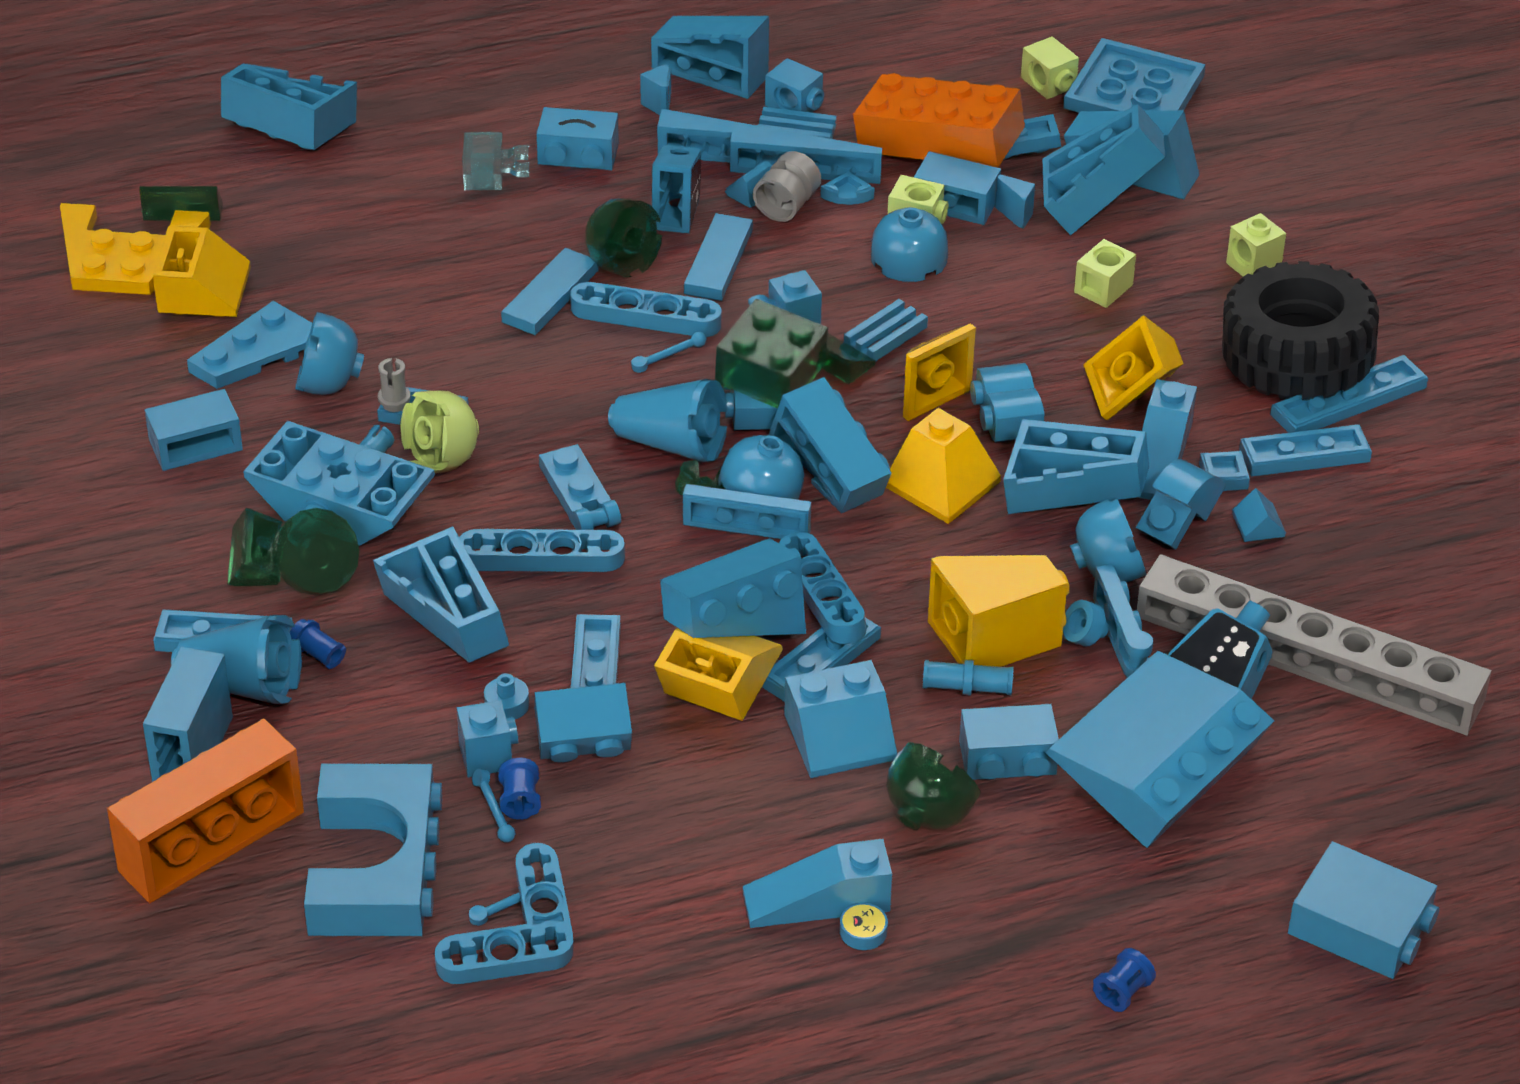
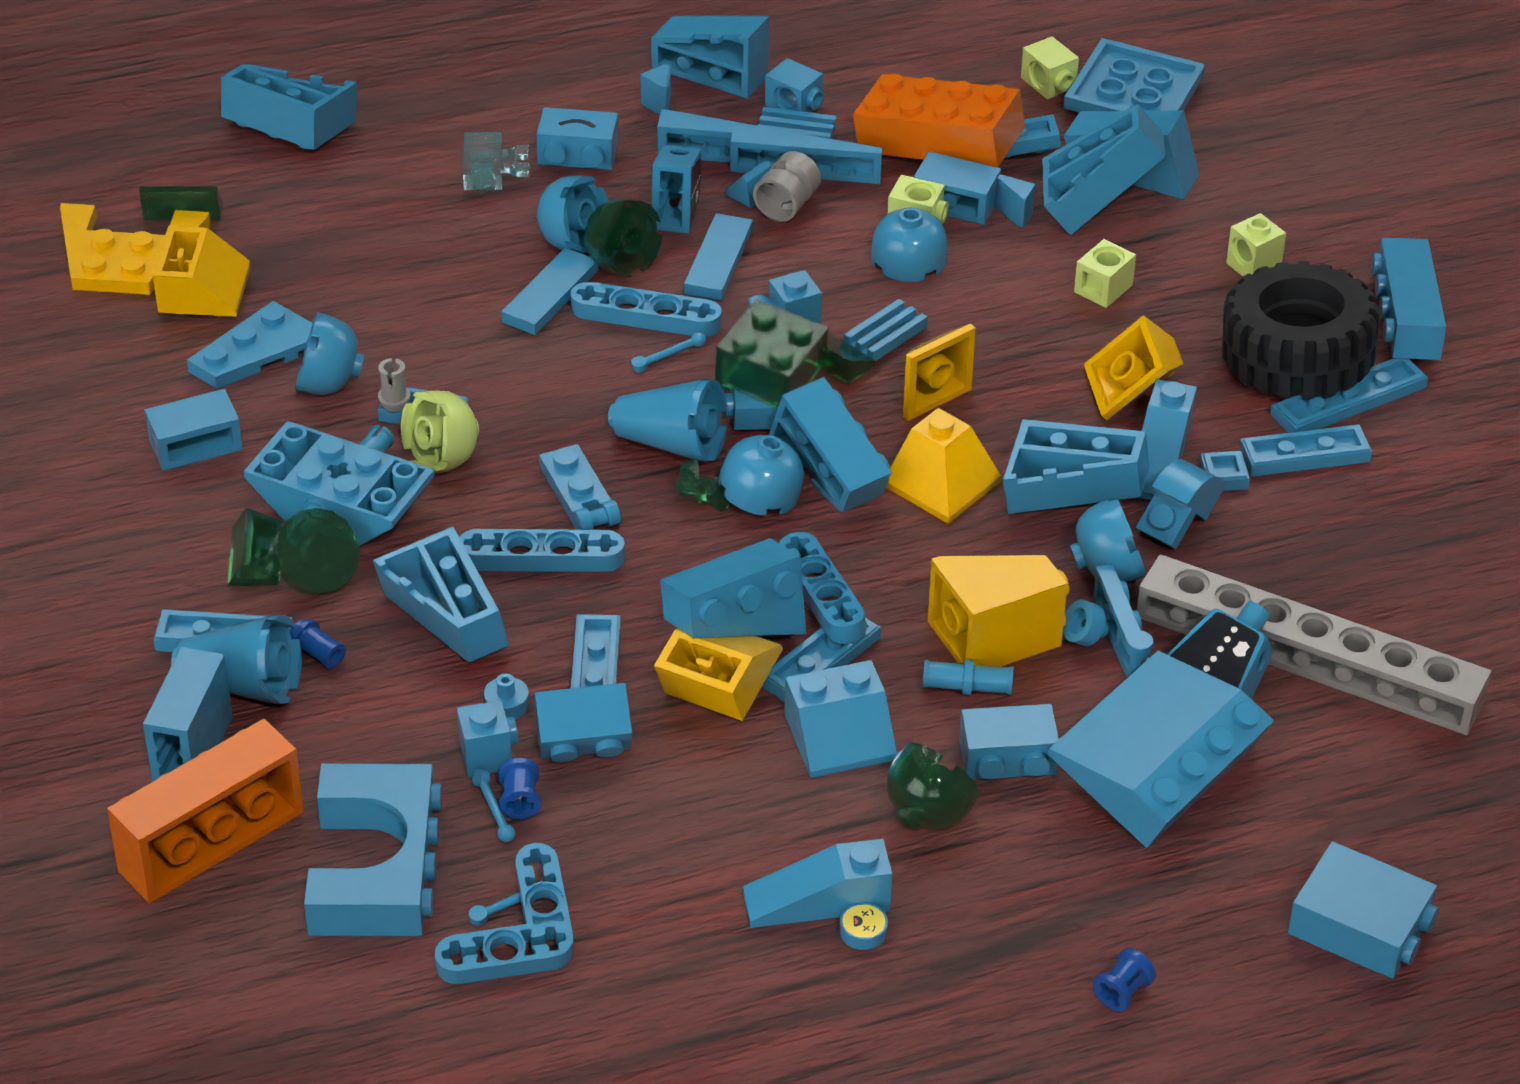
dark azure tile [683,484,811,539] -> none
dark azure tile [821,171,875,205] -> none
dark azure brick [970,363,1045,442] -> none
dark azure slope [1232,488,1286,542] -> none
none -> dark azure cylinder [536,176,610,253]
none -> dark azure brick [1371,238,1446,360]

